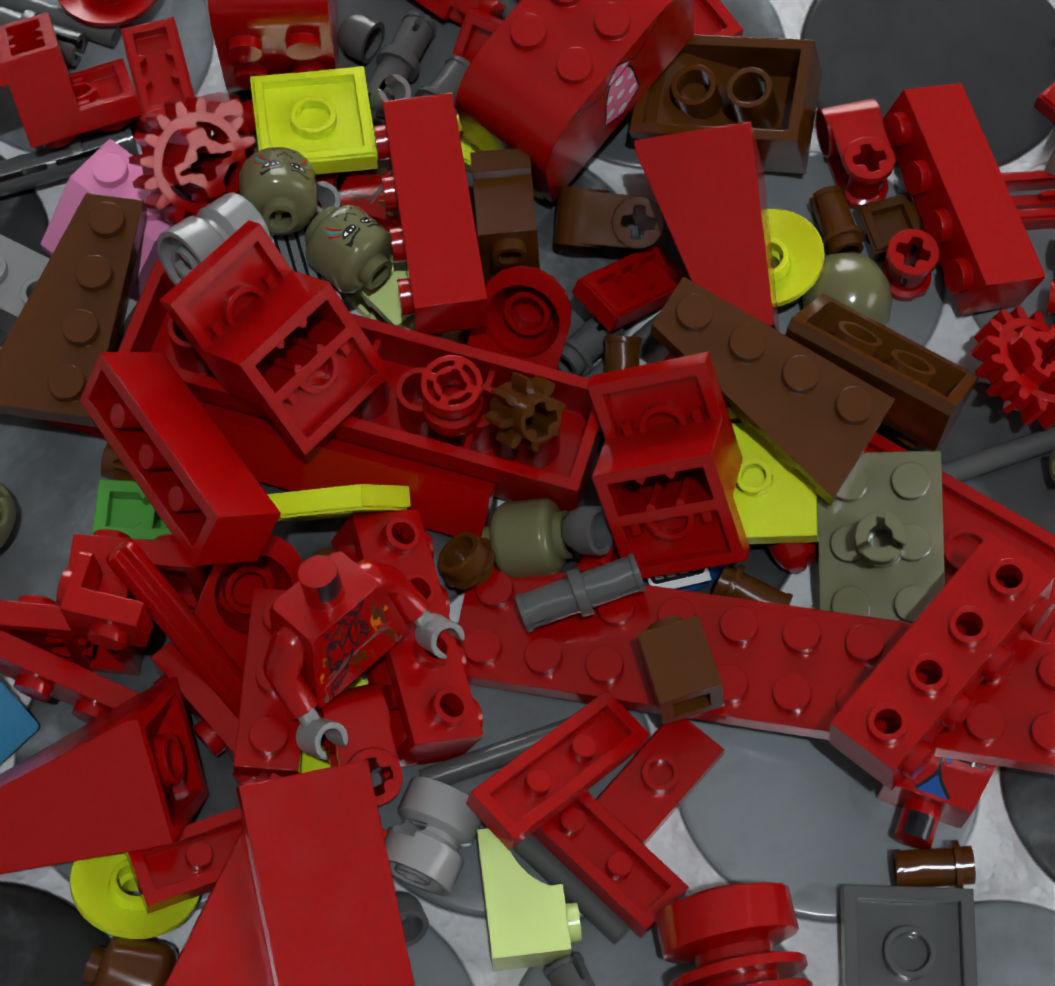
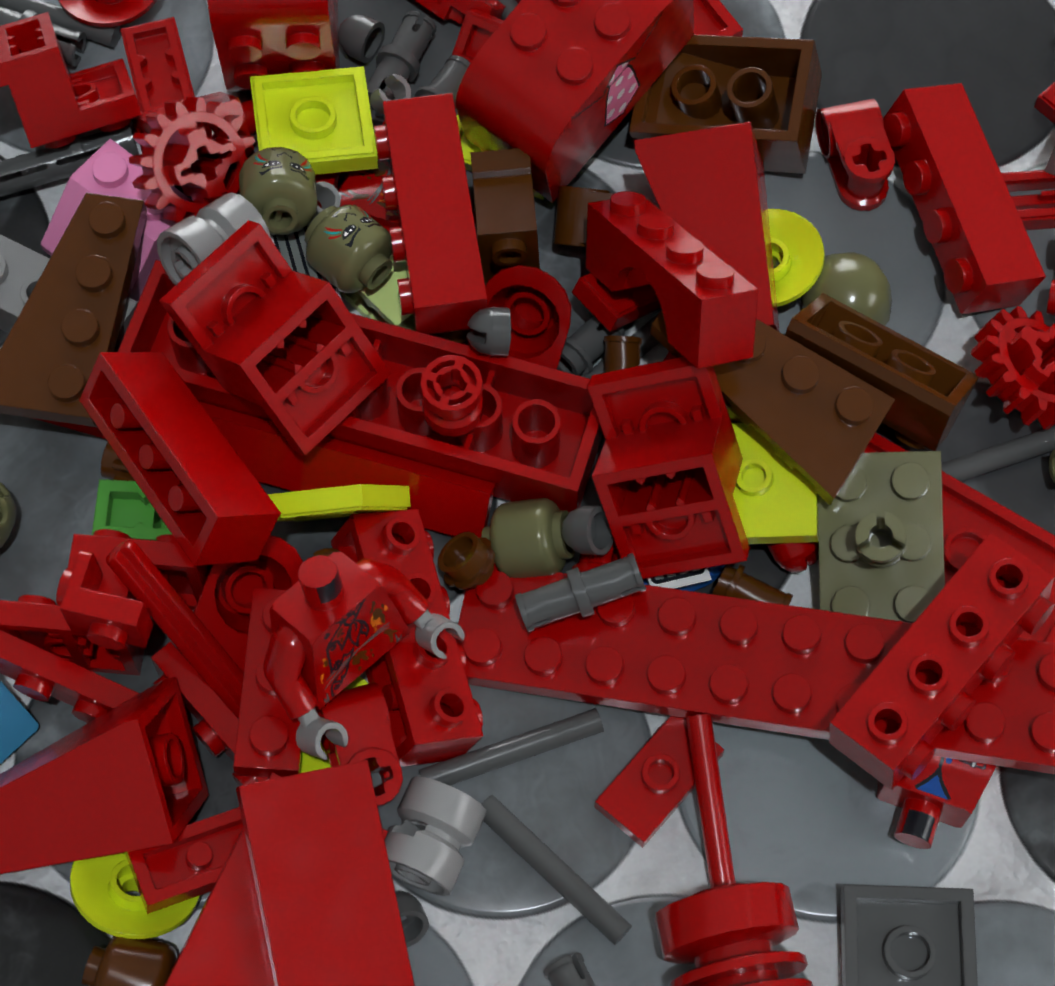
red plate [466,690,650,851] -> none
yellowish green arch [477,828,582,972] -> none
reddish brown gear [485,371,566,452] -> none
red plate [532,791,689,938] -> none
reddish brown brick [637,615,724,725] -> none
reddish brown pin [809,185,865,255] -> none
reddish brown tile [853,193,924,263] -> none
red bush [881,229,940,302] -> none
reddish brown pin [892,840,976,888] -> none
none -> dark grey hinge [467,307,511,356]
none -> red arch [586,191,758,369]
none -> red bar [686,714,736,888]

